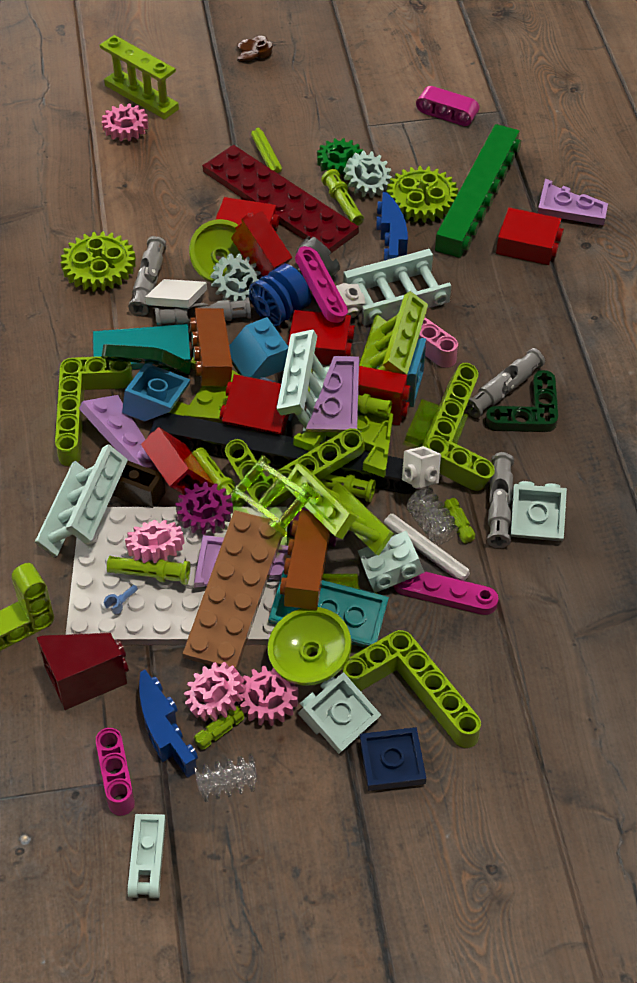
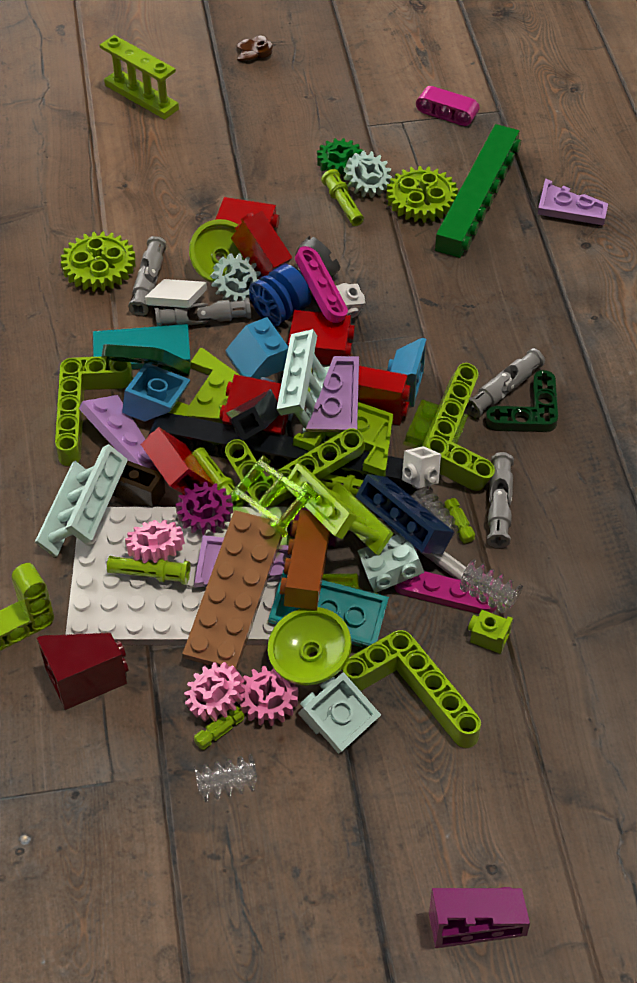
dark pink beam [96,728,135,816] -> none
bright pink gear [102,104,148,141] -> none
medium blue hand [104,585,138,614] -> none
light aqua plate [128,814,166,898] -> none
blue slope [139,670,198,778] -> none
dark orange brick [190,308,233,386] -> none
dark red plate [202,145,359,253] -> none
lime axle [251,128,282,173] -> none
light aqua fence [343,249,451,326] -> none
lime pin [358,394,392,416] -> none
lime fence [359,291,428,375] -> none
dark blue plate [360,727,427,791] -> none
blue slope [376,192,408,261] -> none
bright pink beam [418,318,458,368] -> none
red brick [496,207,564,265] -> none
light aqua plate [510,481,567,541] -> none
none -> black slope [226,389,280,440]
none -> dark blue brick [355,474,455,555]
none -> magenta wedge [429,887,530,948]
none -> clear piece [460,559,523,613]
none -> lime brick [468,610,513,654]

